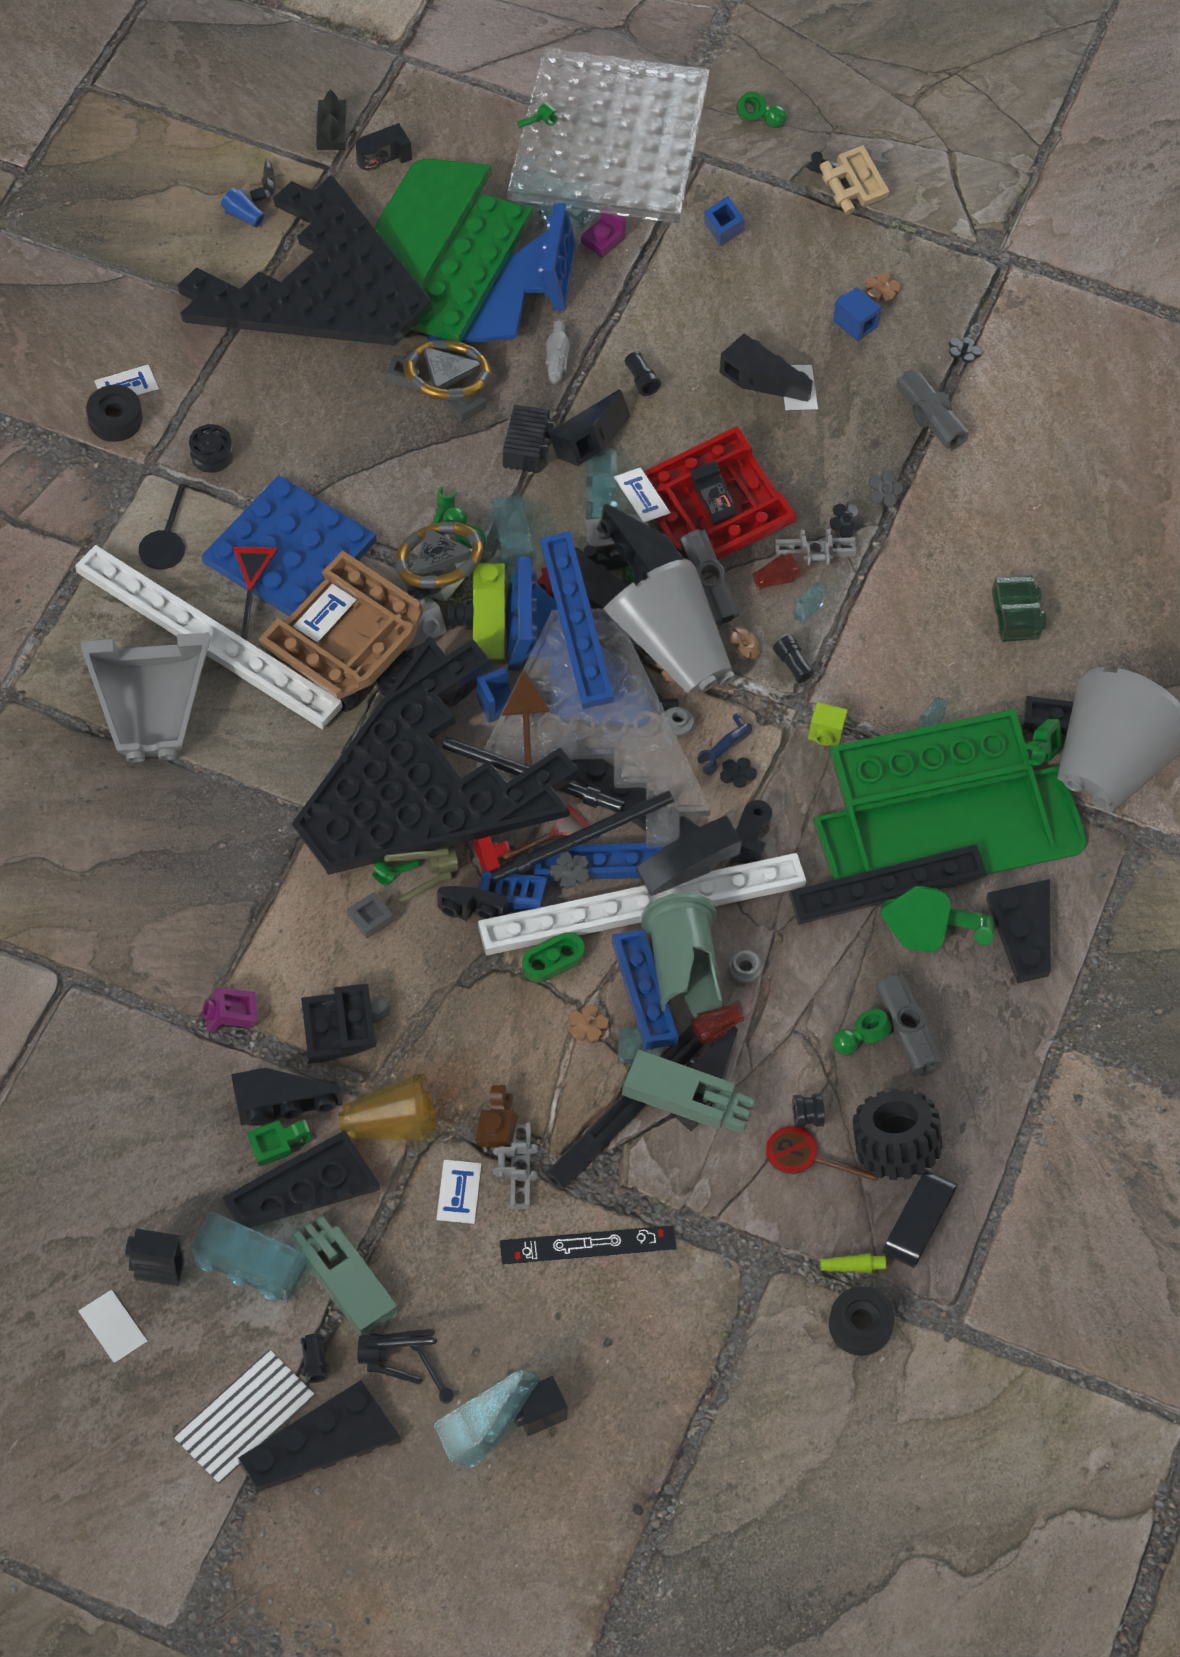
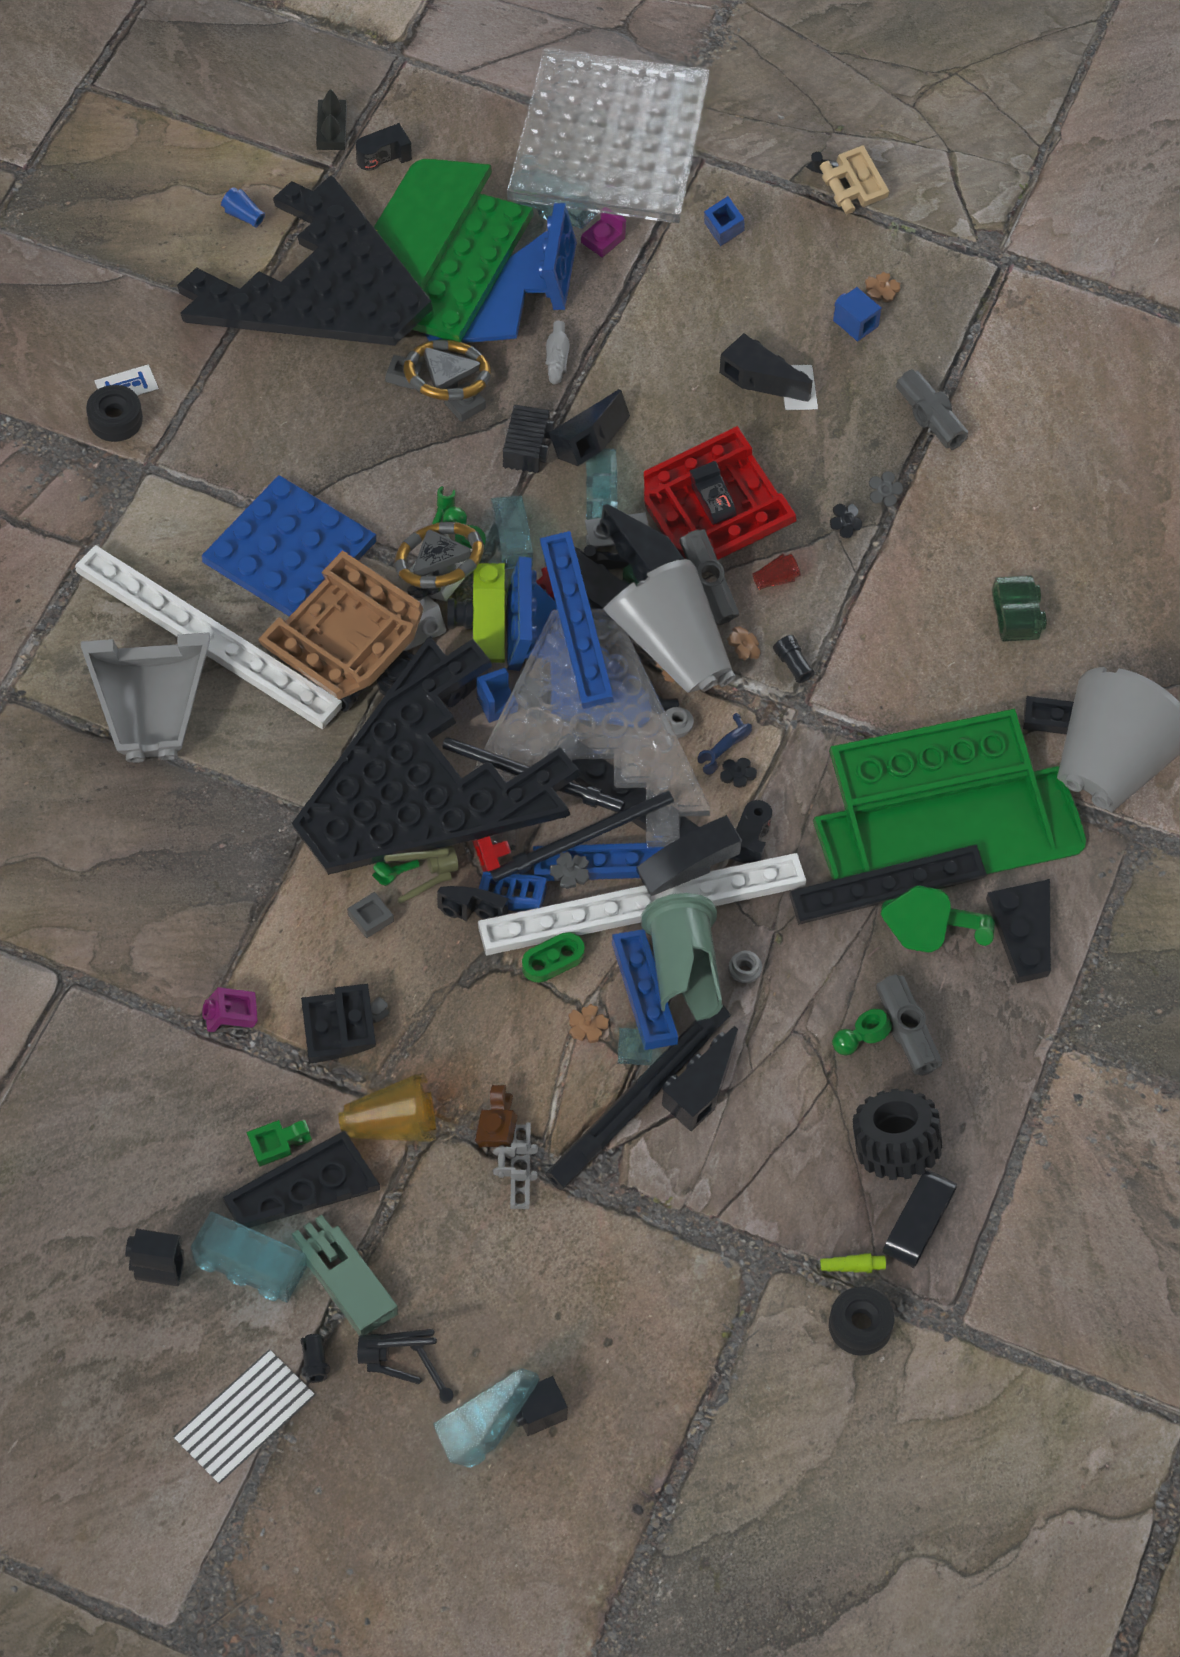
white sticker [78,1290,148,1363] -> none
black piece [138,484,185,569] -> none
black wheel [189,424,233,473] -> none
black slope [231,1068,342,1126] -> none
black piece [233,547,278,641] -> none
black wing [238,1380,401,1492] -> none
black bar [249,158,275,202] -> none
white sticker [293,584,357,643] -> none
white sticker [436,1160,482,1224] -> none
black sticker [500,1225,676,1265] -> none
reddish brown piece [502,670,550,767] -> none
reddish brown piece [503,804,599,859] -> none
green hand [517,103,559,129] -> none
white sticker [614,467,670,523] -> none
sand green hinge [622,1049,756,1133] -> none
black pin [624,351,661,396] -> none
clear red cone [691,1003,744,1044] -> none
green plate [736,91,787,128] -> none
piece [766,1127,879,1181] -> none
light grey piece [775,529,857,565] -> none
black wheel [792,1093,825,1129] -> none
clear light blue tile [794,582,825,625] -> none
lime plate [808,702,848,746] -> none
clear light blue tile [917,697,948,729] -> none
plant [949,337,982,363] -> none
green plate [1026,719,1063,765] -> none

